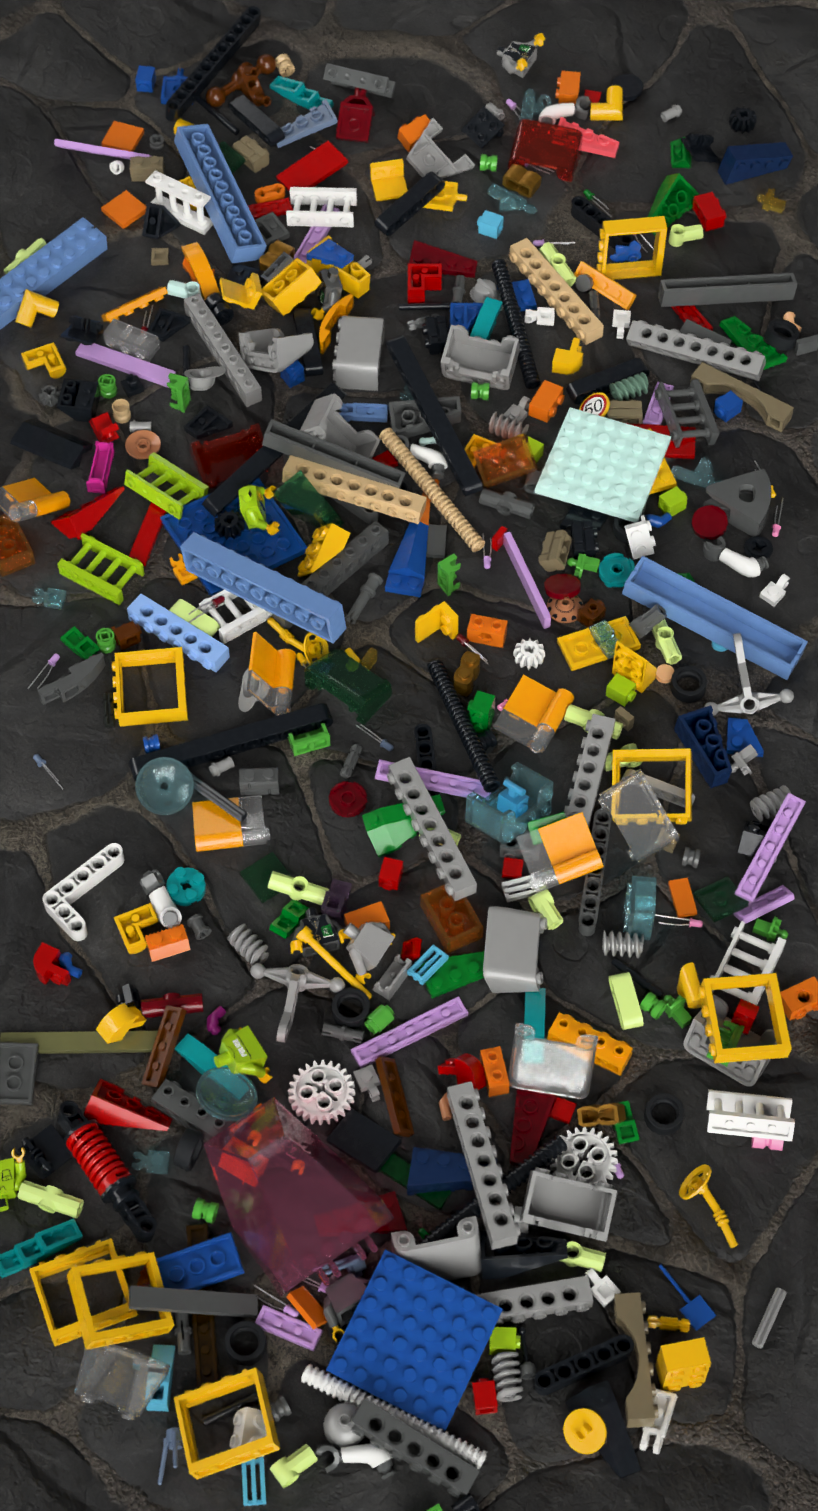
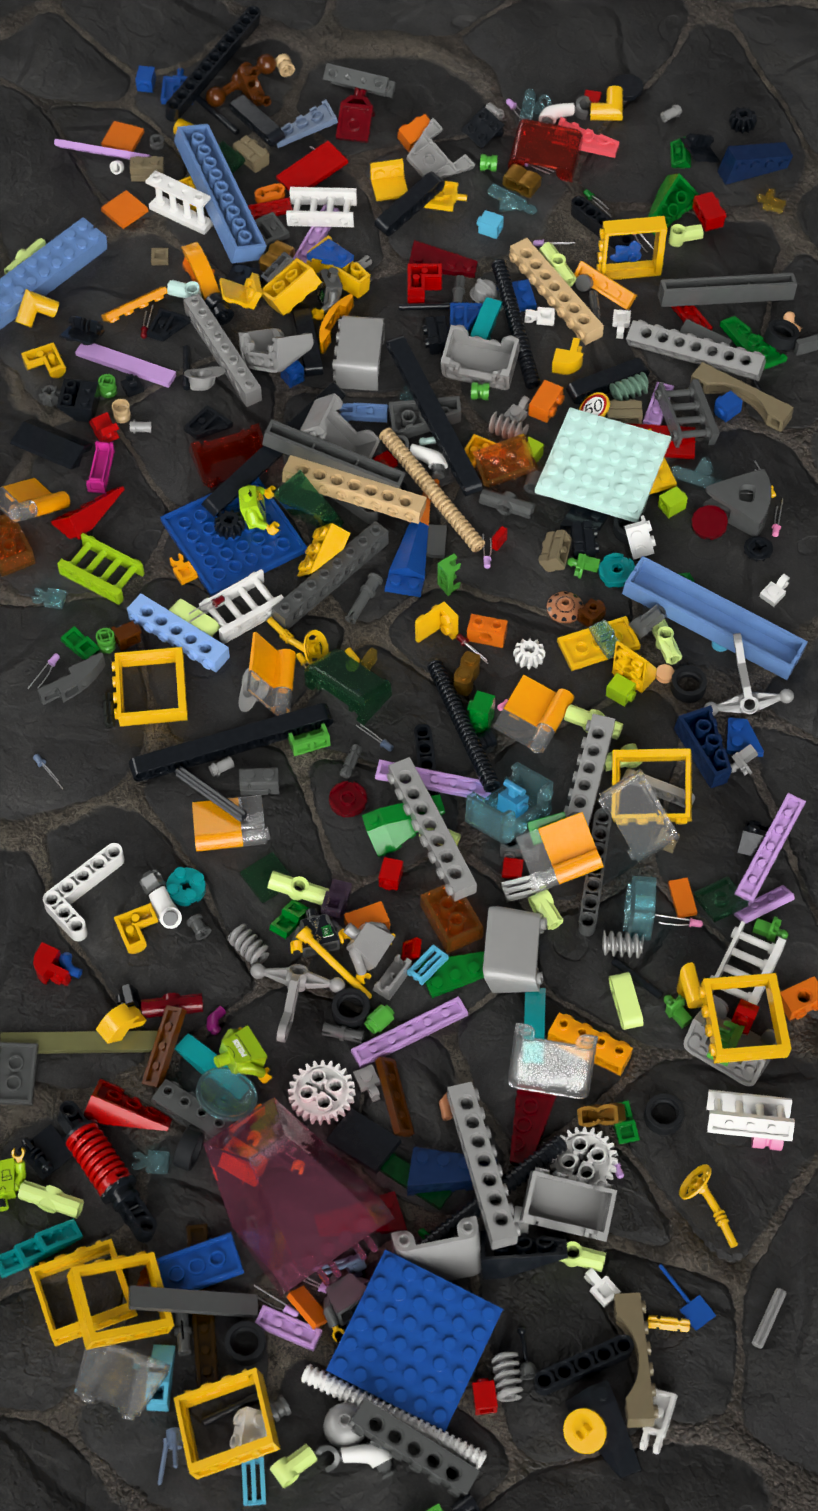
clear brick [103,319,160,362] -> none
lime fence [124,452,209,520] -> none
nougat dish [125,430,161,459] -> none
red tile [129,502,167,566] -> none
clear light blue dish [135,757,194,815] -> none
black slope [142,202,181,239] -> none
blue wheel [142,734,161,754] -> none
orange brick [145,924,190,962] -> none
bright green hinge [167,373,191,413] -> none
medium blue brick [180,532,347,644] -> none
bright green wheel [192,1198,219,1224] -> none
teal slope [269,76,334,109] -> none
dark grey axle [407,313,439,331] -> none
red brick [438,1053,486,1090] -> none
light grey brick [476,1275,593,1327] -> none
orange brick [480,1046,510,1097] -> none
lime brick [489,1327,521,1355] -> none
torso [497,33,545,78] -> none
lavender tile [503,532,551,629] -> none
dark red tile [544,574,581,600] -> none
red tile [550,1097,577,1124] -> none
orange brick [555,71,581,105] -> none
dark tan tile [614,706,635,731] -> none
bright green wheel [640,992,667,1020] -> none
blue arm [646,512,672,528] -> none
yellow brick [655,1337,711,1392] -> none
dark grey wheel [682,846,701,869] -> none
piece [703,536,769,578] -> none
light grey piece [750,785,791,822] -> none

